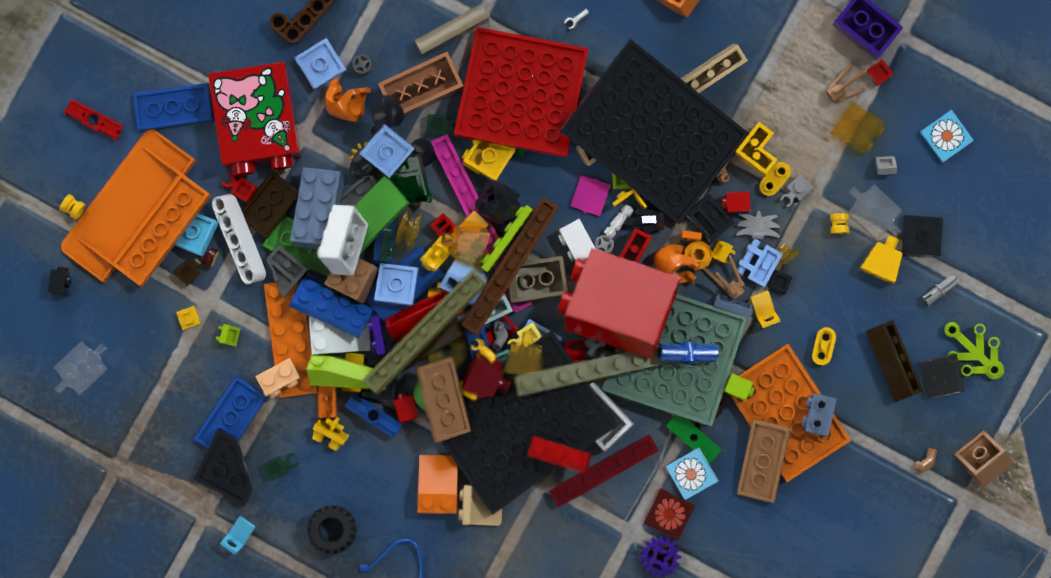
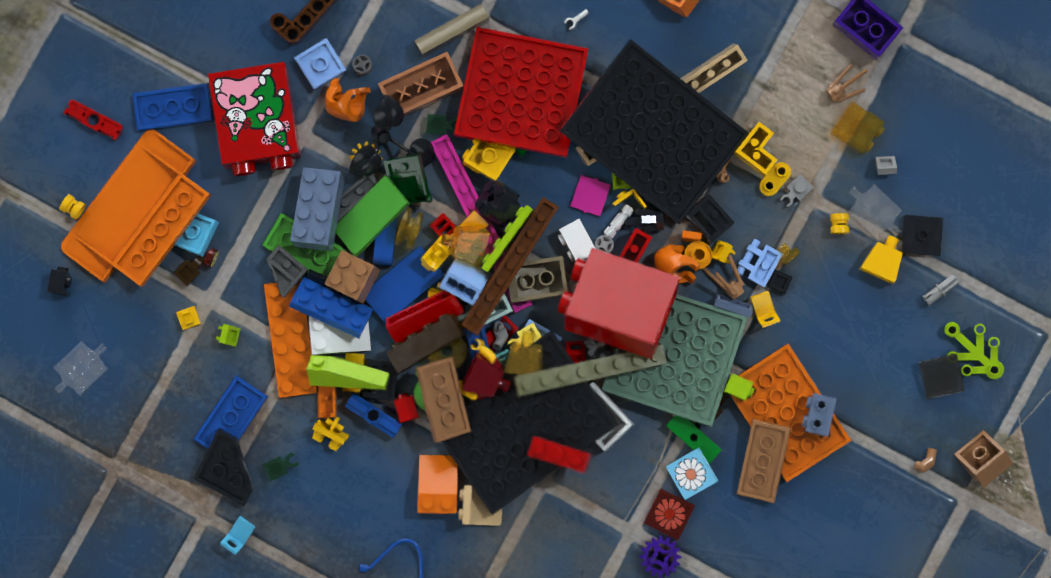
white beam [212,194,266,284] -> none
red plate [222,173,258,204] -> none
dark brown tile [242,171,299,239] -> none
light nougat bracket [256,358,301,398] -> none
black tyre [307,505,357,554] -> none
white brick [318,205,369,276] -> none
light blue plate [360,124,414,178] -> none
olive plate [363,270,487,395] -> none
dark purple plate [368,315,387,357] -> none
light blue plate [374,263,419,307] -> none
clear green plate [380,228,394,263] -> none
dark red plate [549,434,659,508] -> none
blue piece [658,342,719,364] -> none
red brick [722,191,751,214] -> none
light grey piece [736,211,780,240] -> none
yellow plate [812,327,836,366] -> none
dark brown brick [866,320,923,402] -> none
red plate [867,59,893,86] -> none
tile [920,110,974,163] -> none

